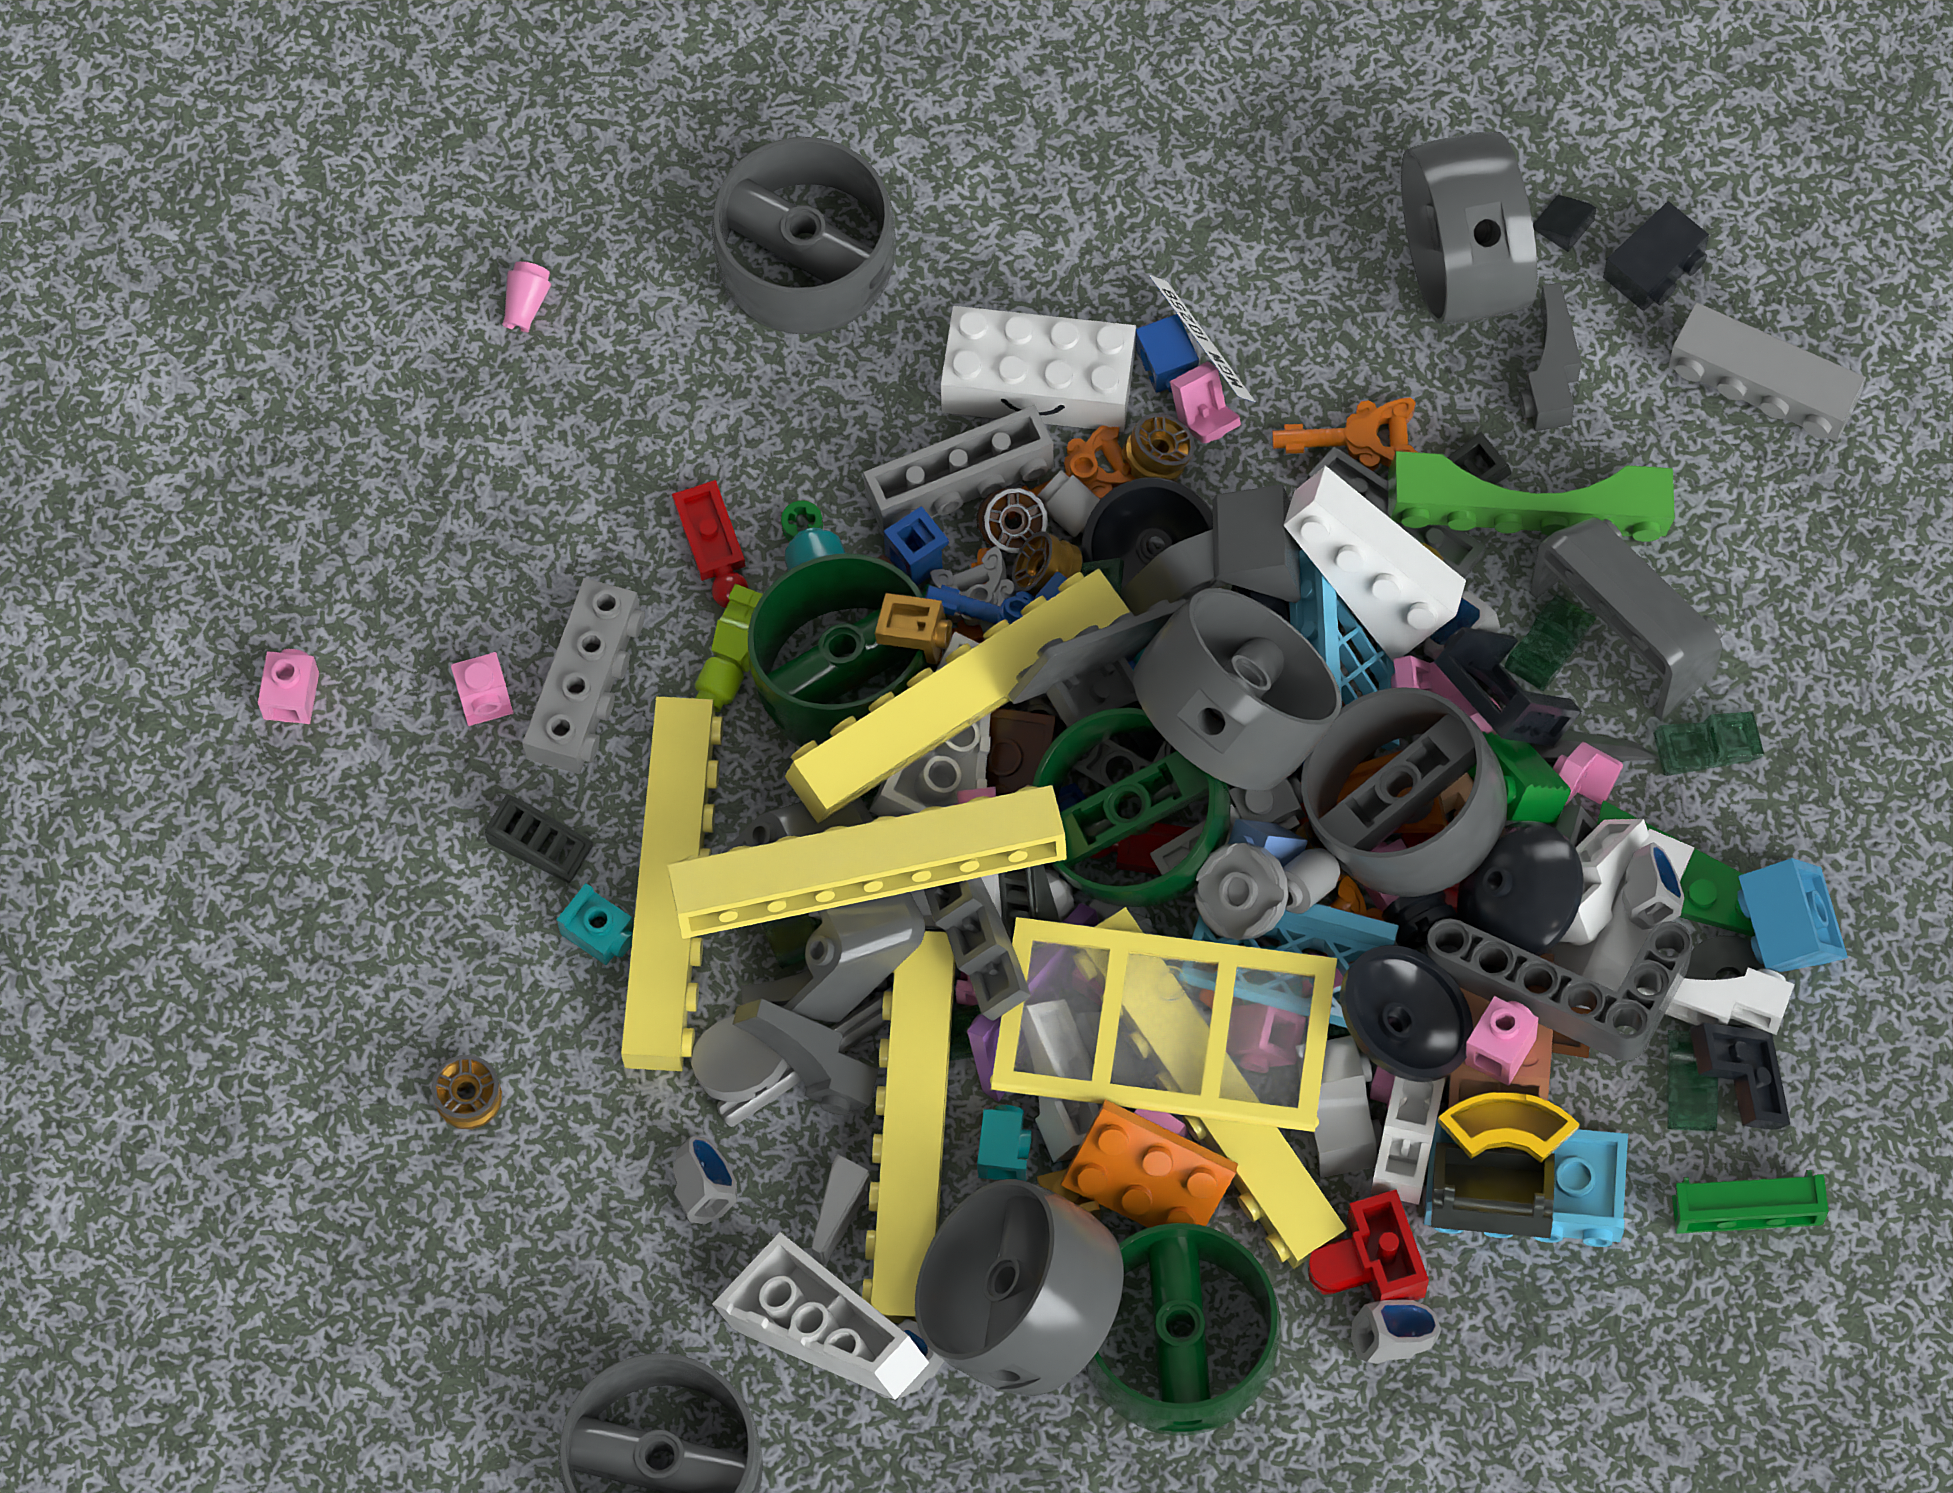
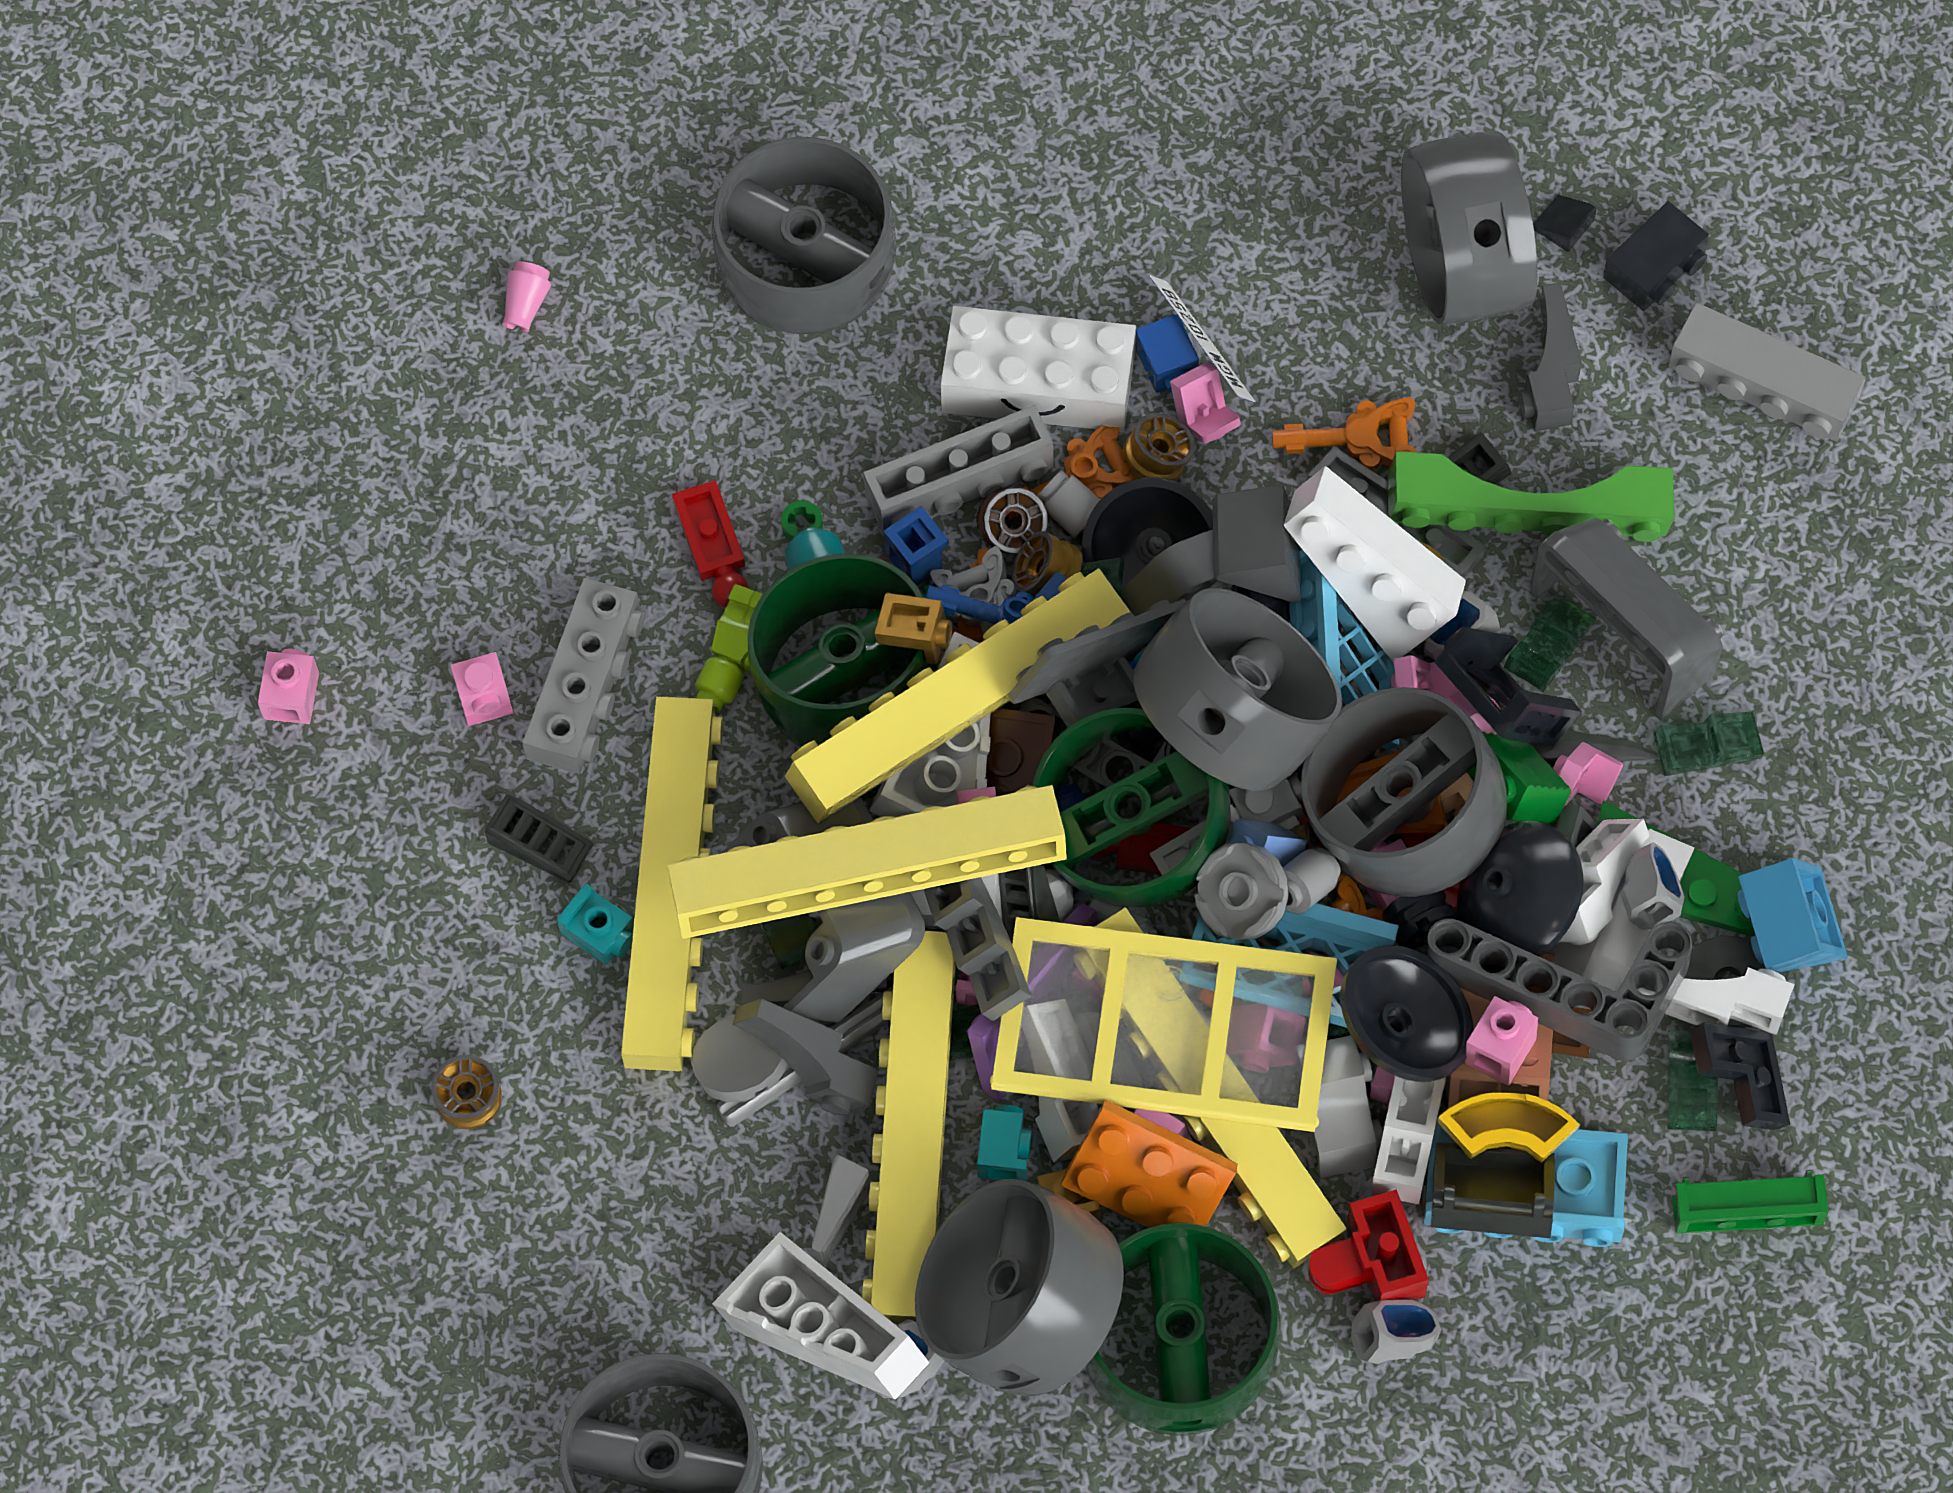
light grey rock [673,1136,737,1224] -> none

